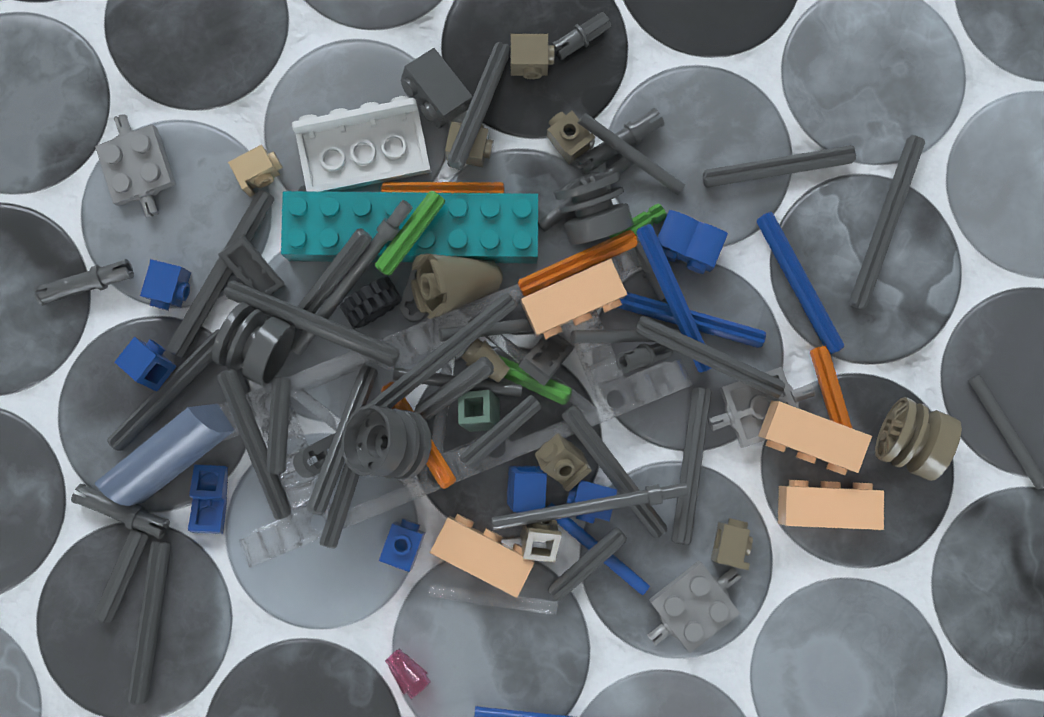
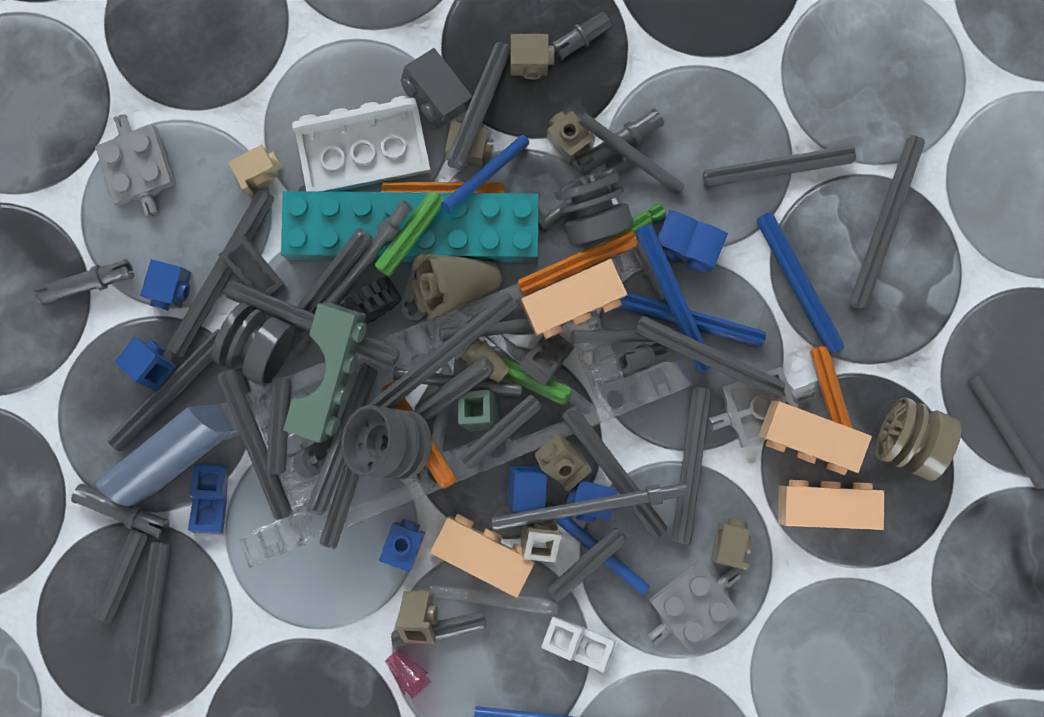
none -> sand green arch [283,303,367,443]
none -> dark grey axle [391,611,486,649]
none -> dark tan brick [396,589,438,644]
none -> blue bar [441,135,529,213]
none -> white slope [541,617,617,673]

